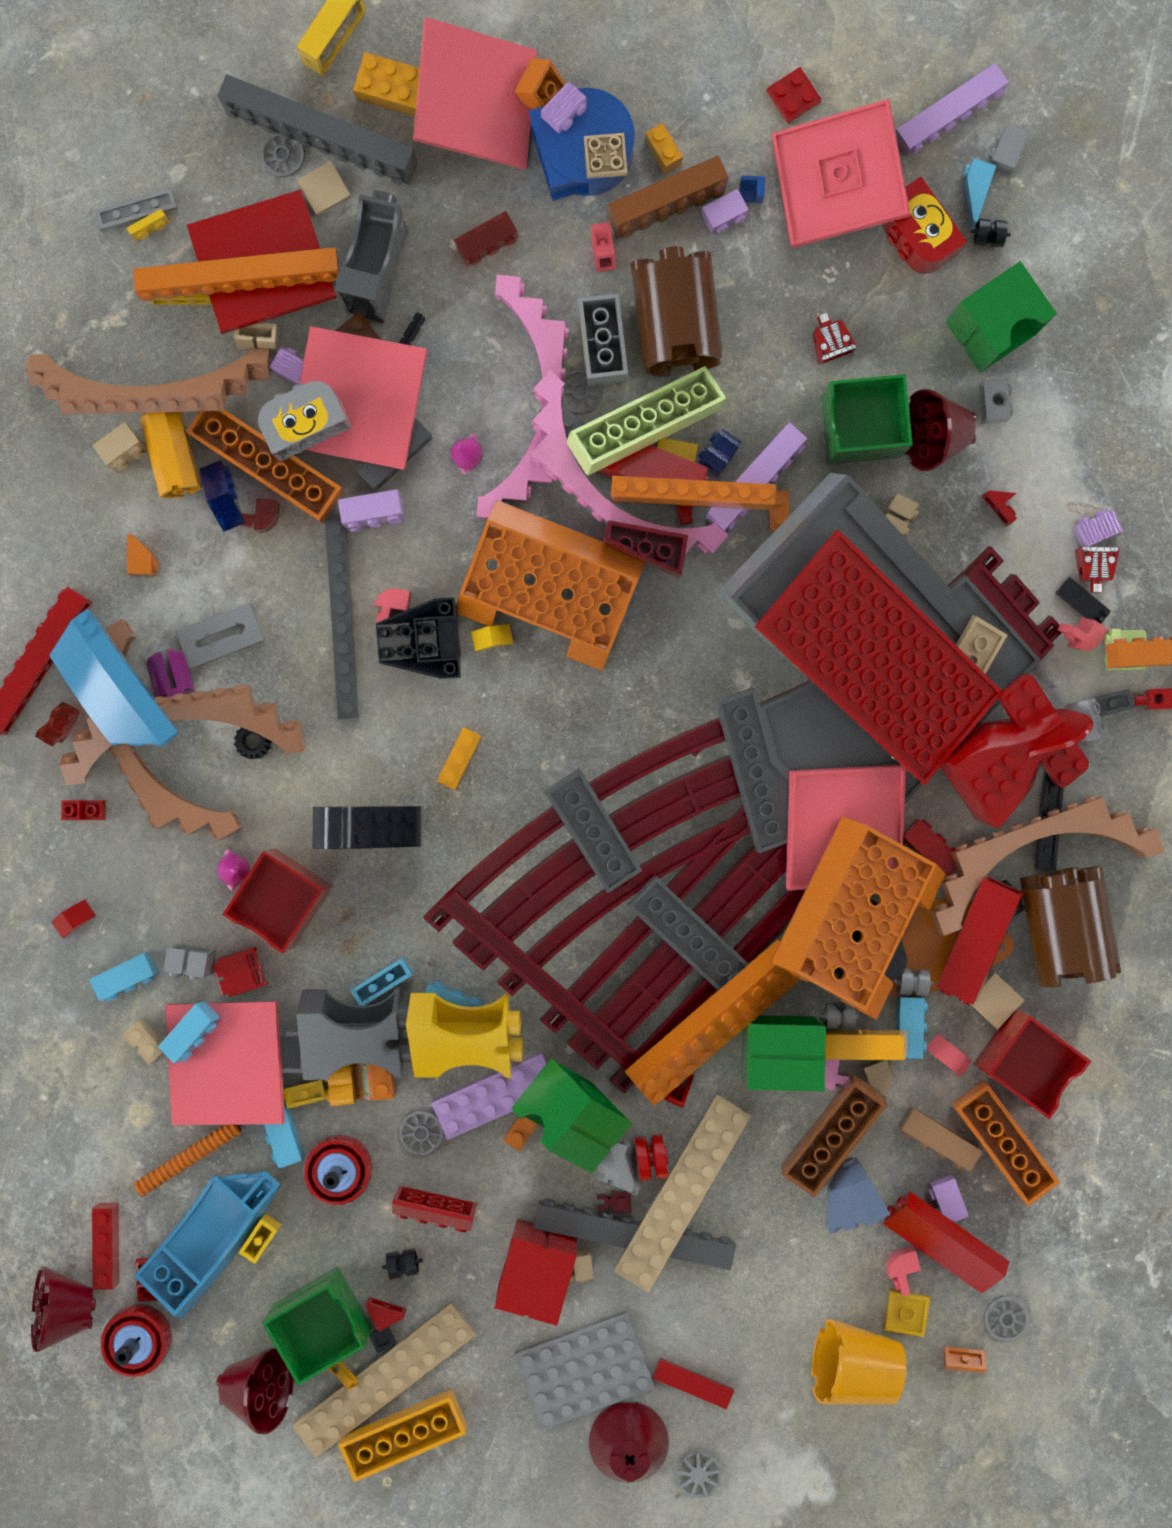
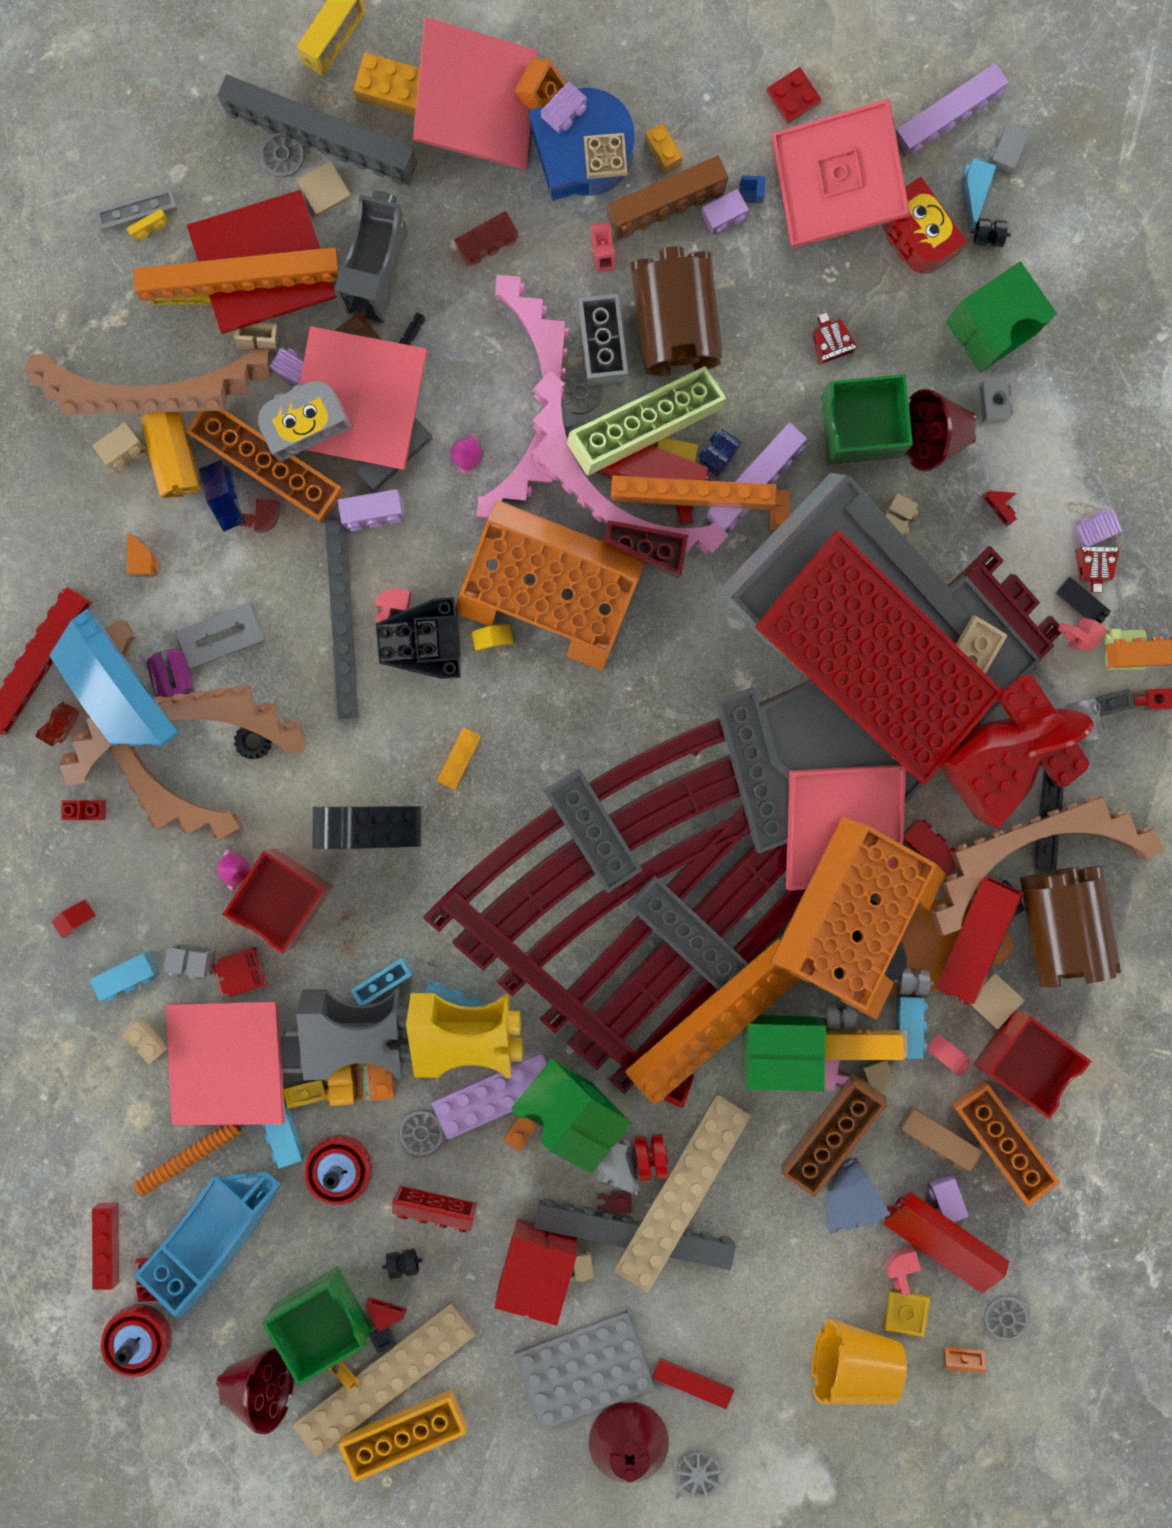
dark red cone [31,1266,96,1352] -> none
medium azure brick [158,1001,221,1064] -> none
yellow brick [239,1213,282,1264] -> none

